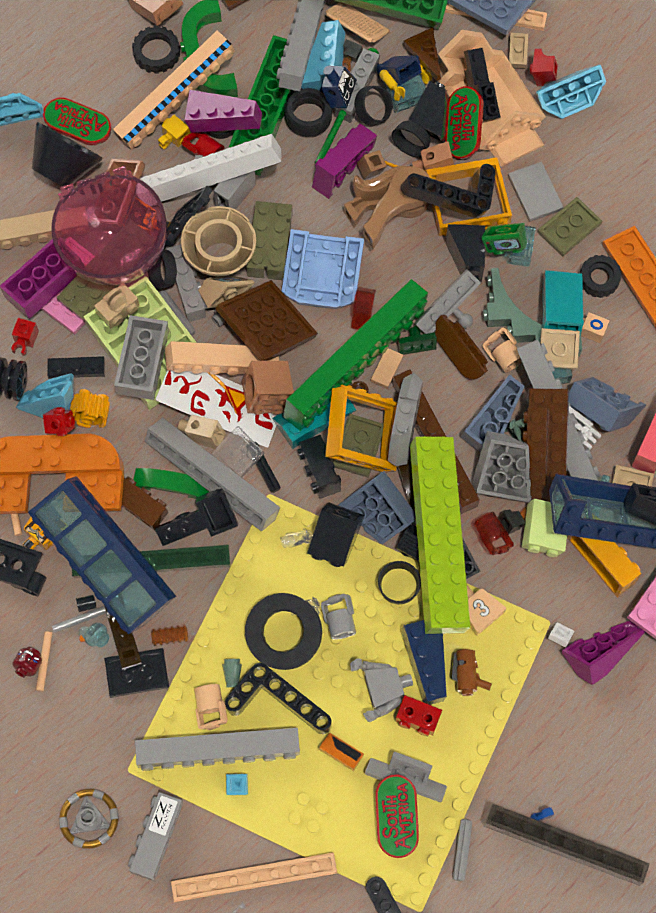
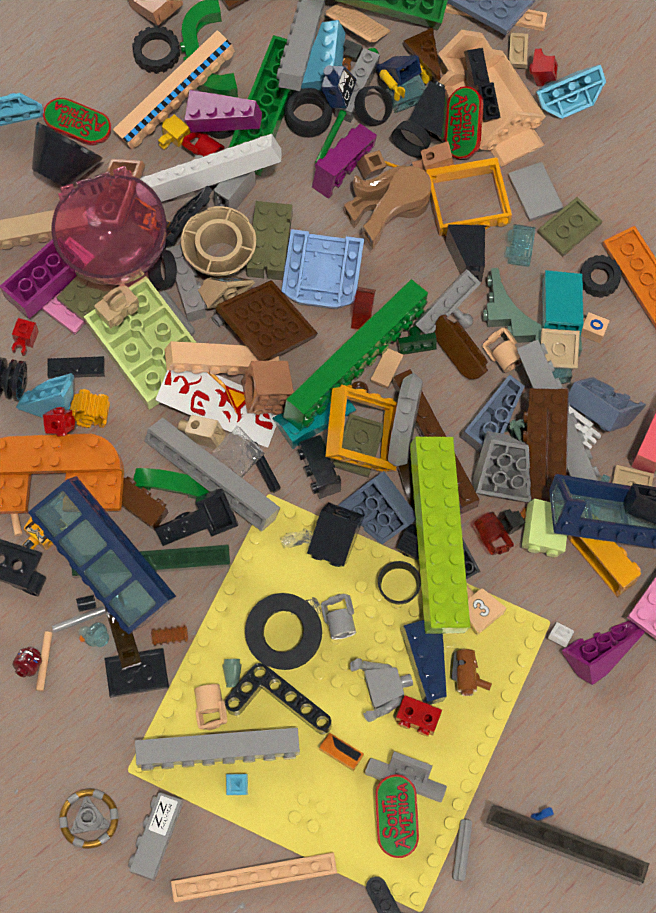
light grey brick [114,315,169,400] -> none
black beam [401,164,496,218] -> none
green slope [482,223,527,255] -> none

